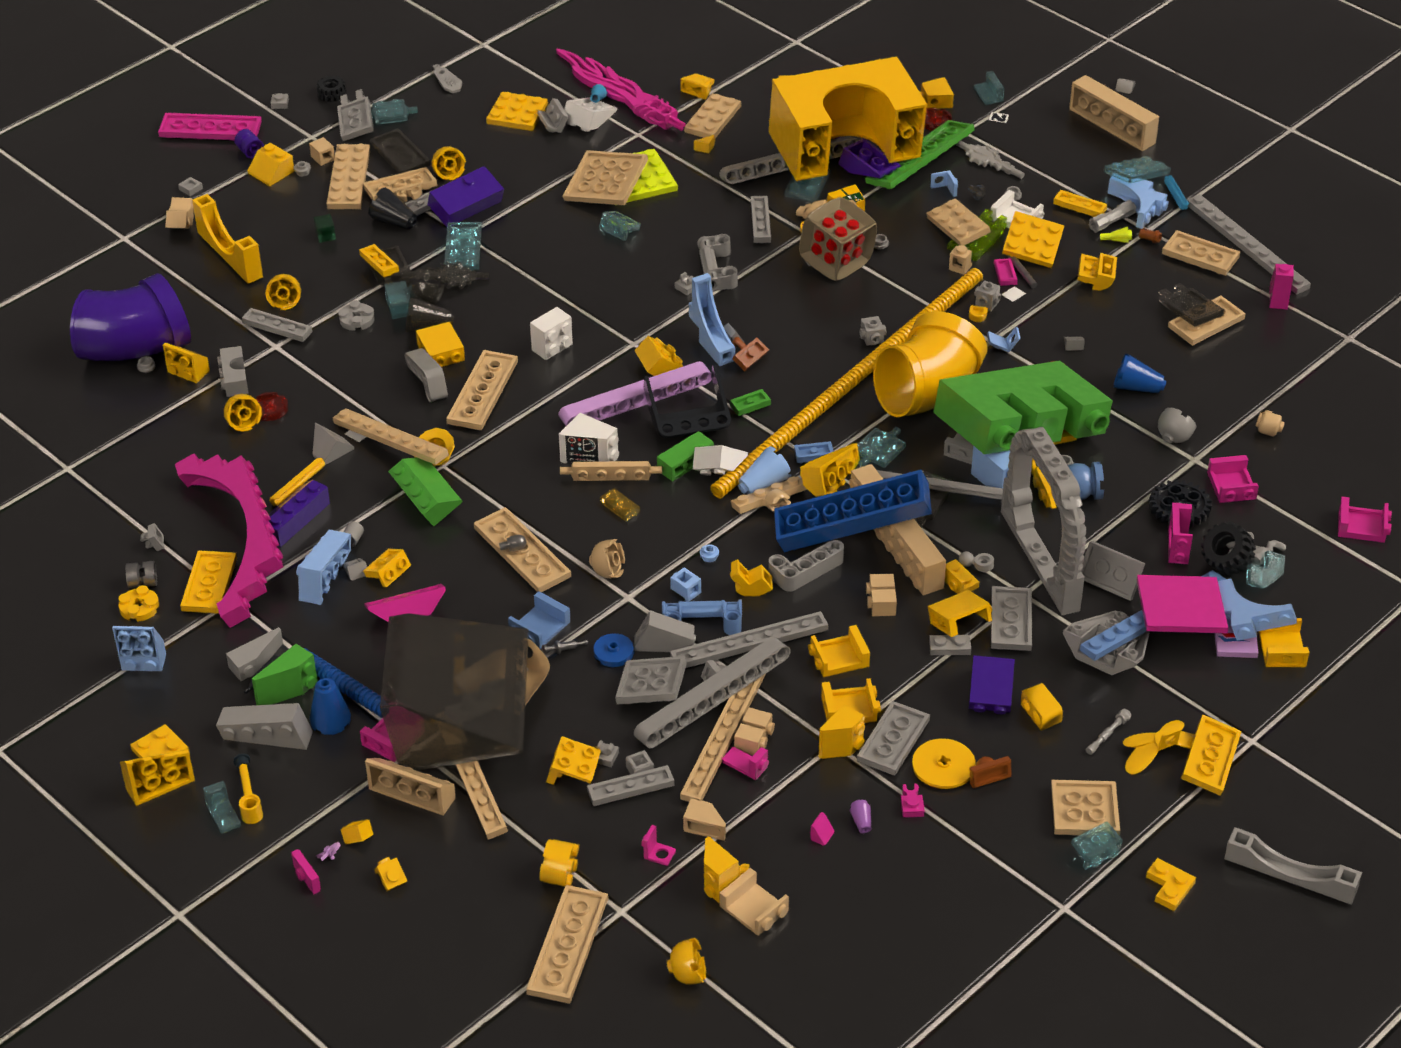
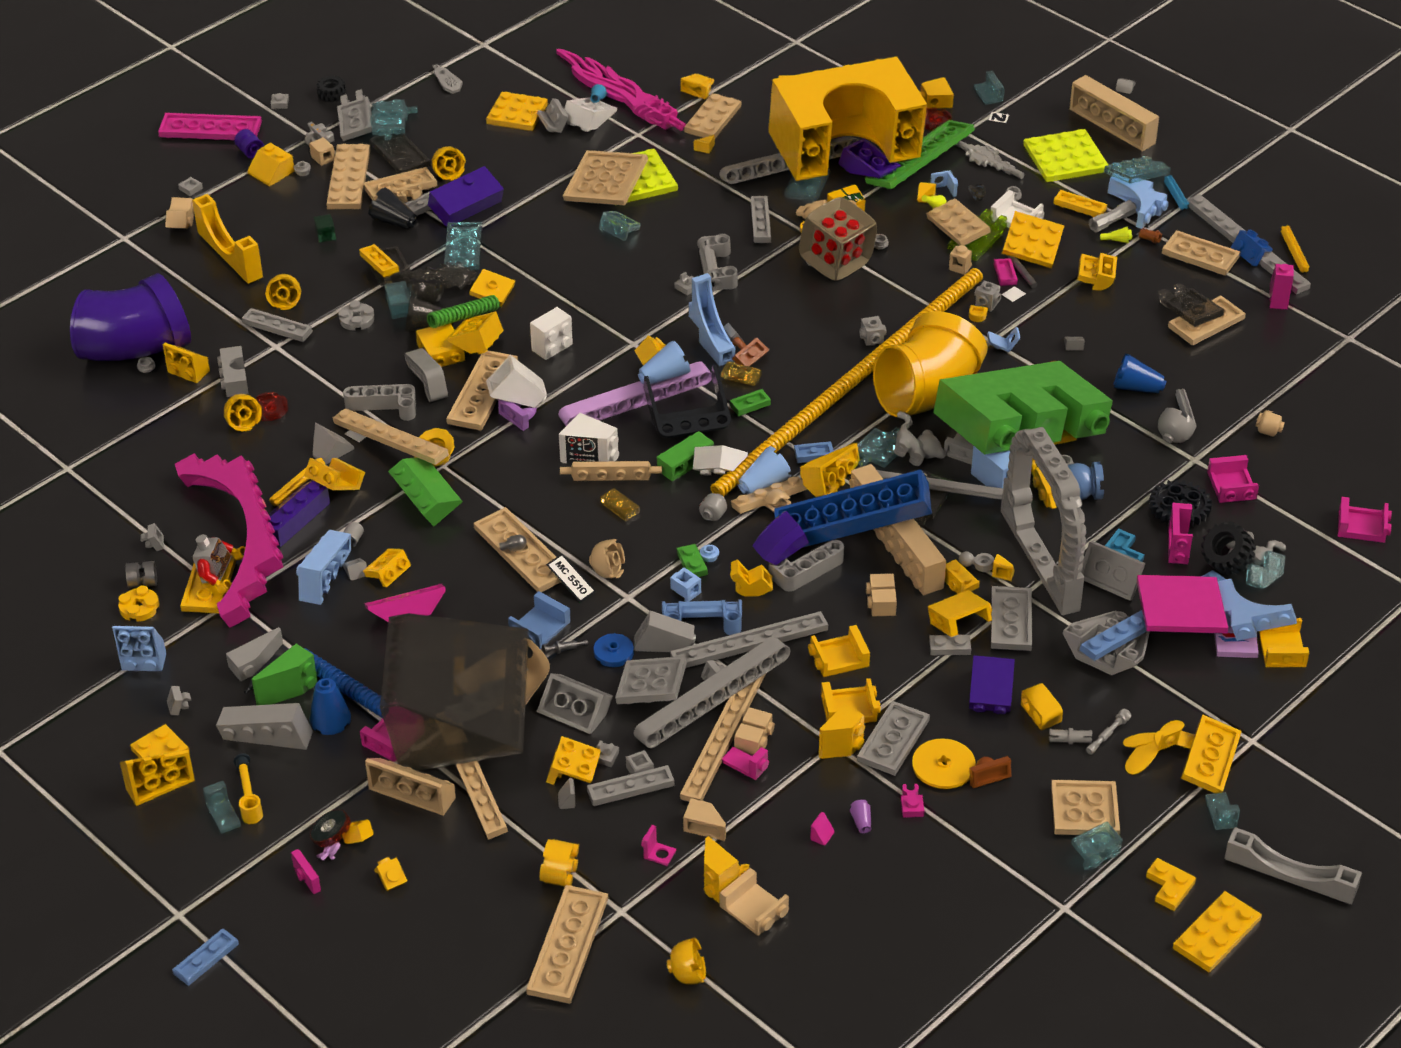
none -> light grey tile [167,686,191,715]
none -> medium blue tile [172,928,239,986]
none -> torso [193,535,246,594]
none -> yellow panel [304,458,365,490]
none -> light grey hips [305,122,334,146]
none -> tile [310,809,351,847]
none -> light grey beam [343,384,416,421]
none -> clear light blue plate [372,104,406,140]
none -> bright green piece [427,295,499,328]
none -> yellow slope [447,311,504,354]
none -> yellow plate [469,269,515,307]
none -> white slope [486,355,547,408]
none -> medium lavender tile [498,399,537,431]
none -> light grey slope [537,673,613,734]
none -> sticker [546,554,596,603]
none -> light grey slope [558,778,576,809]
none -> light blue cone [638,341,691,385]
none -> bright green plate [677,544,708,577]
none -> light grey head [699,493,727,521]
none -> clear yellow plate [721,361,761,386]
none -> dark purple slope [753,511,809,565]
none -> light grey animal [893,411,946,466]
none -> yellow slope [917,182,936,203]
none -> neon yellow cone [922,195,946,209]
none -> yellow slope [992,554,1014,581]
none -> neon yellow plate [1023,129,1109,182]
none -> light grey pin [1049,728,1092,745]
none -> dark azure plate [1105,529,1144,562]
none -> yellow plate [1173,891,1262,973]
none -> light grey axle [1175,388,1196,424]
none -> clear light blue bracket [1205,793,1240,830]
none -> blue bracket [1231,230,1273,266]
none -> yellow axle [1281,225,1310,273]

